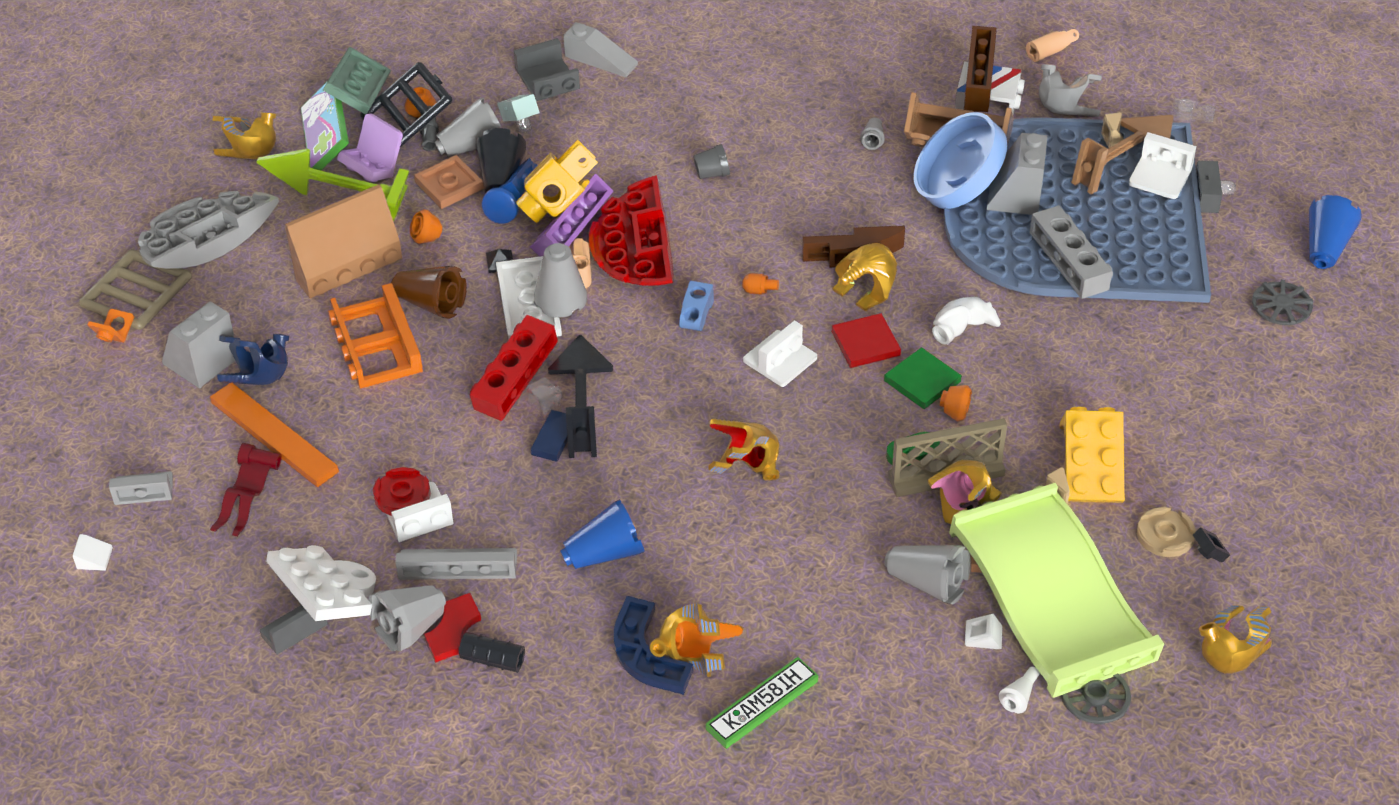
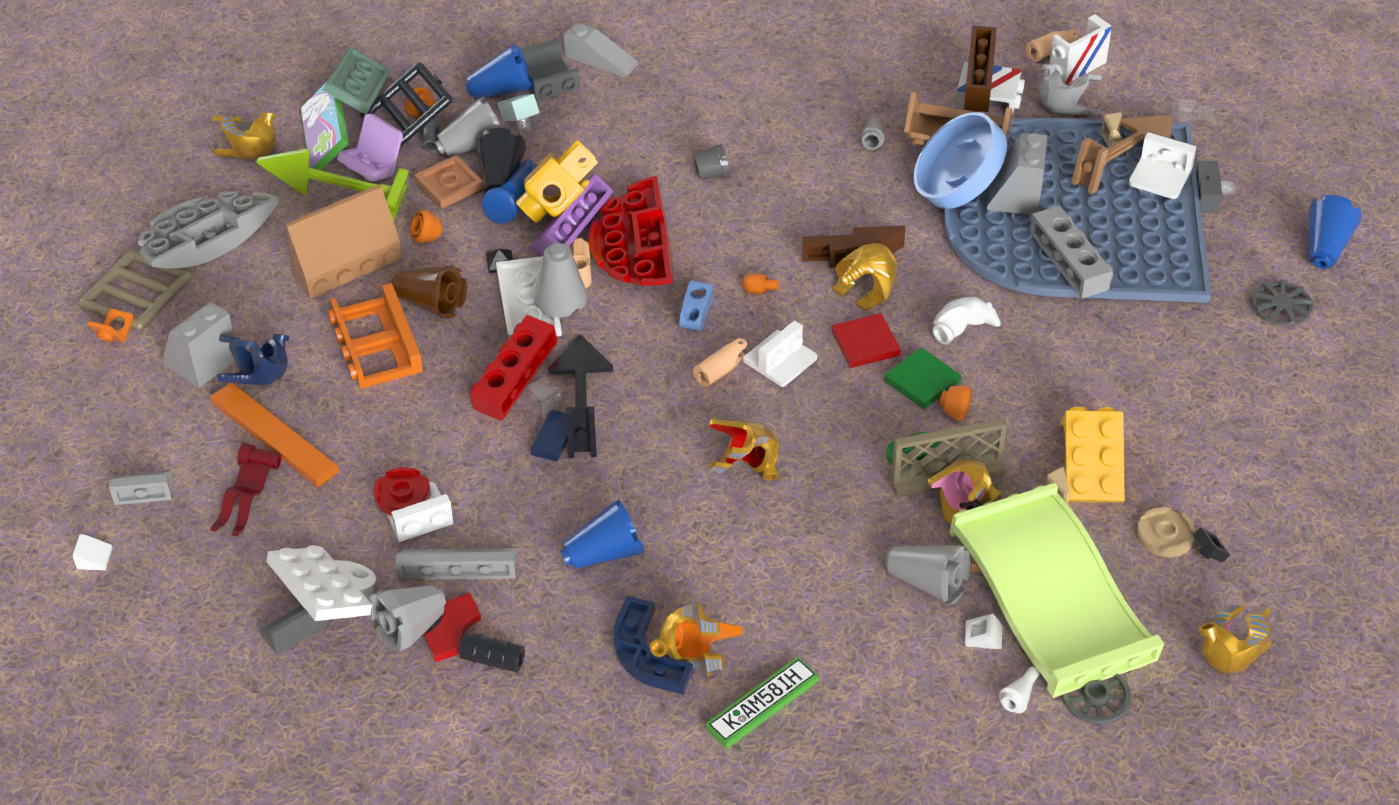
none -> blue cone [465,43,533,99]
none -> light nougat piece [693,338,747,388]
none -> white panel [1049,14,1112,84]

